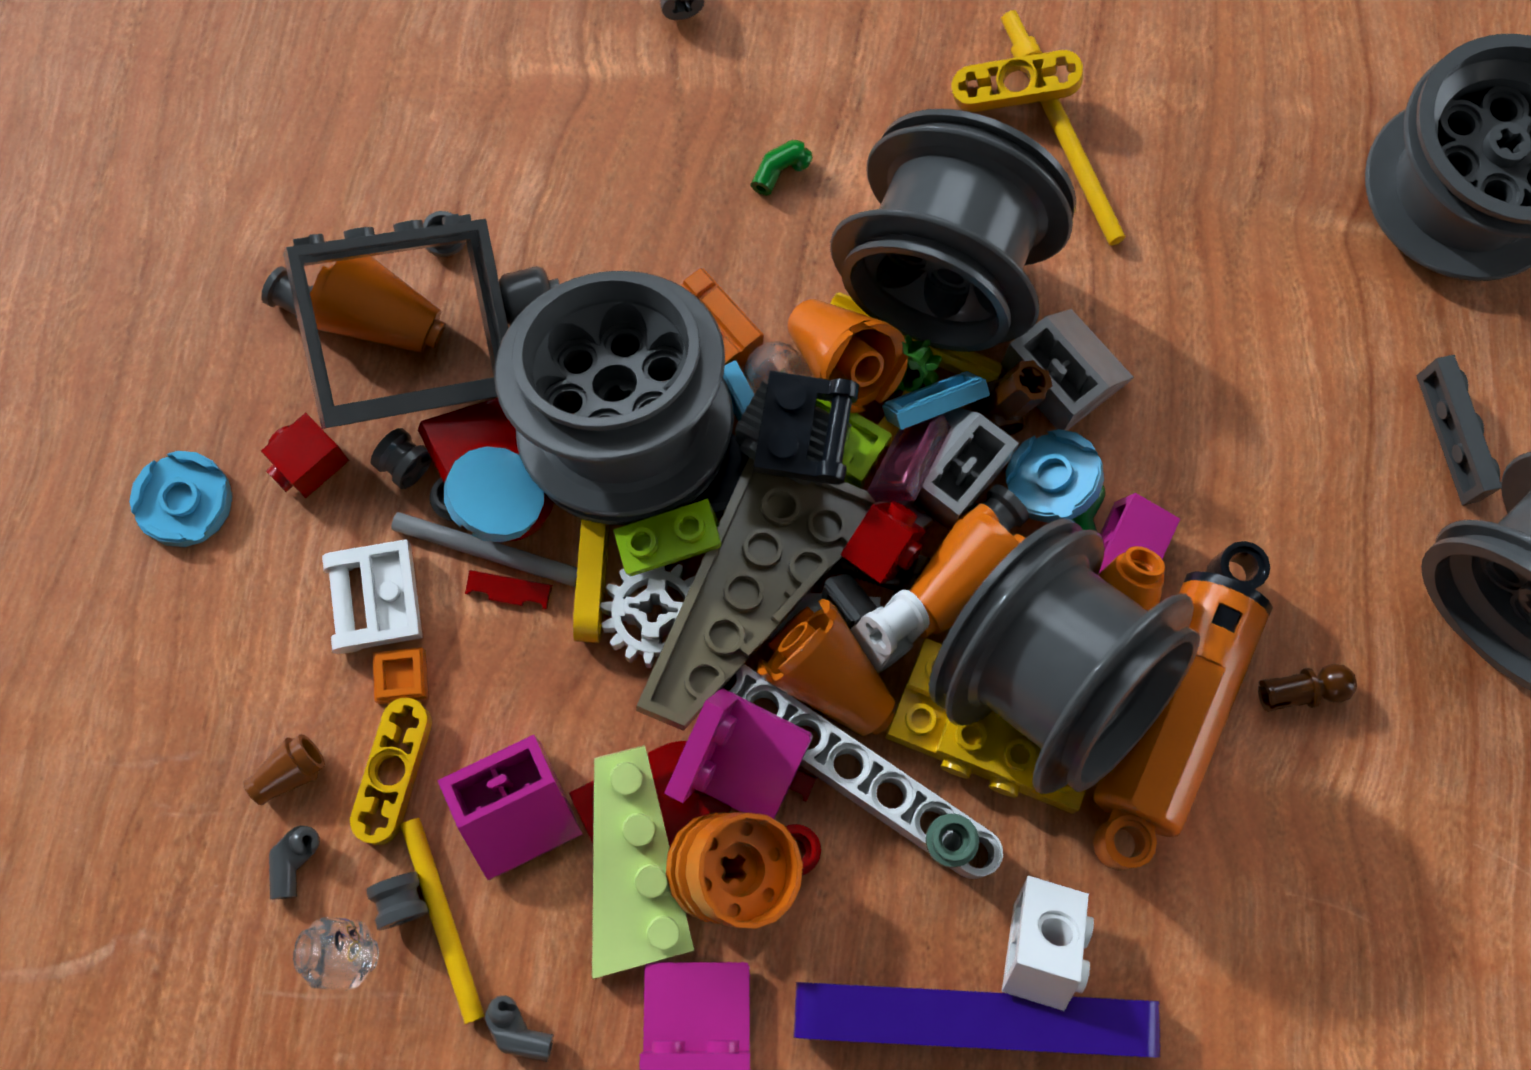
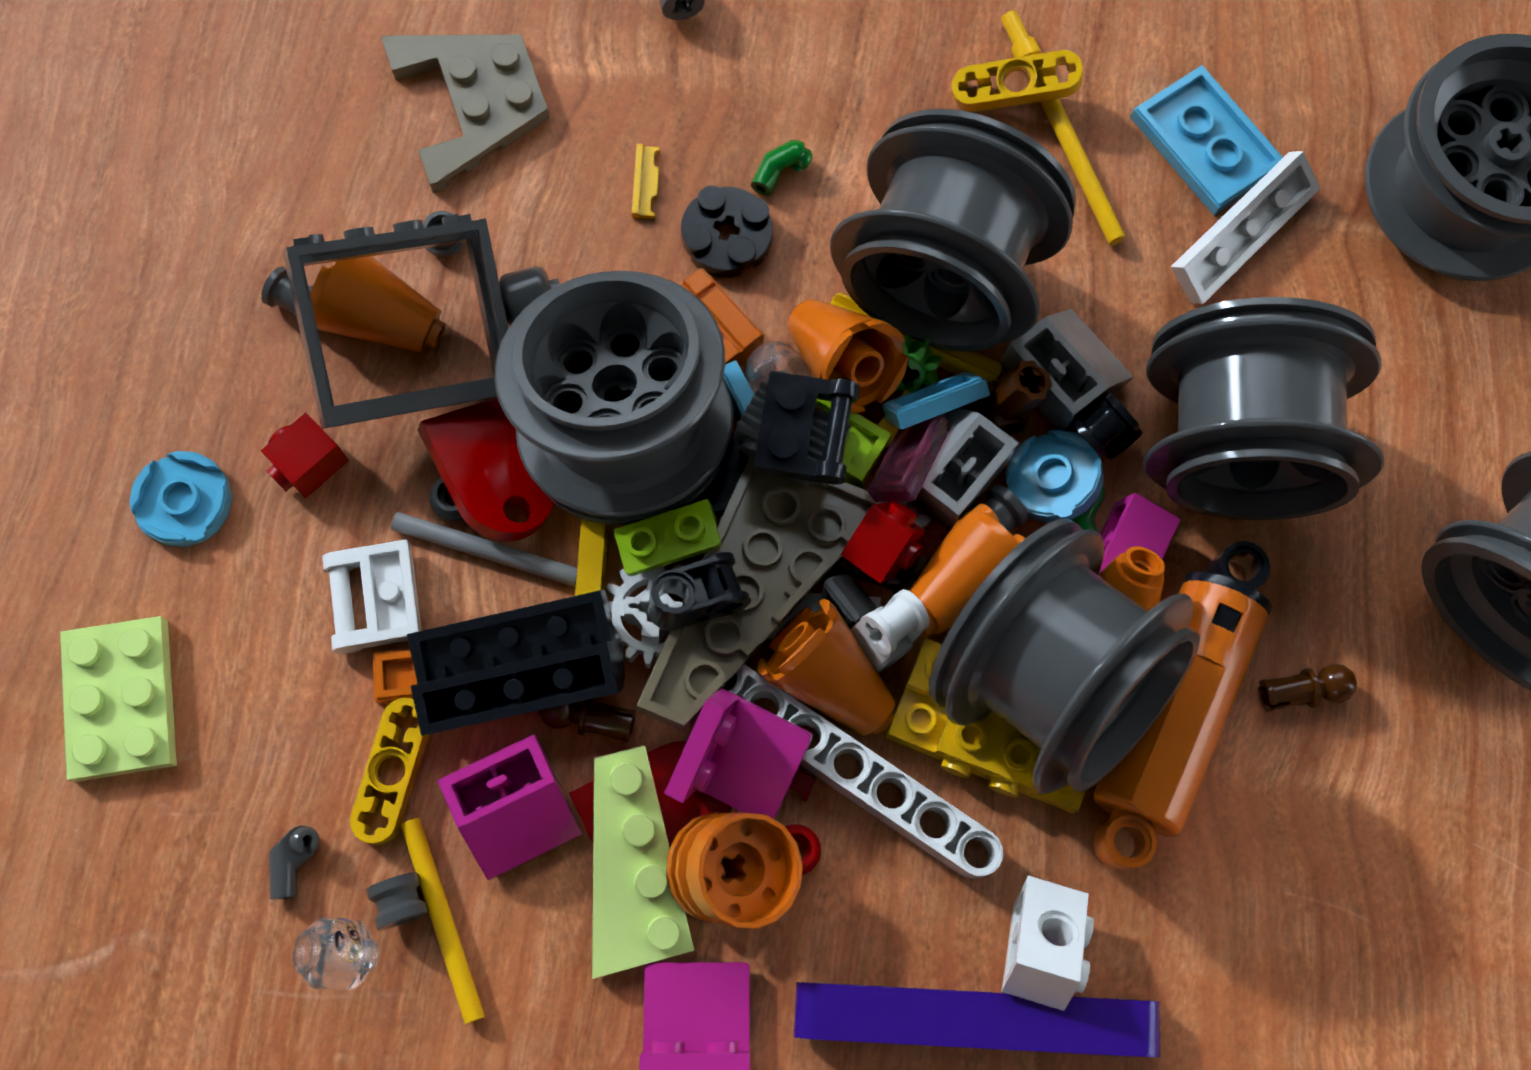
dark orange cone [244,734,325,805] -> none
dark grey wheel [371,428,432,489] -> none
medium azure tile [444,446,544,542] -> none
red piece [465,570,553,609] -> none
dark grey arm [485,995,554,1062] -> none
sand green plate [926,813,979,868] -> none
dark grey plate [1416,354,1501,505] -> none
none -> yellowish green plate [60,616,177,782]
none -> dark tan wing [381,34,550,193]
none -> black brick [407,590,625,736]
none -> reddish brown pin [539,699,636,742]
none -> yellow piece [632,144,660,219]
none -> black piece [647,552,751,631]
none -> black plate [681,185,773,278]
none -> black piece [1073,392,1143,460]
none -> medium azure tile [1130,65,1283,216]
none -> dark grey wheel [1144,297,1384,520]
none -> white plate [1171,151,1321,304]

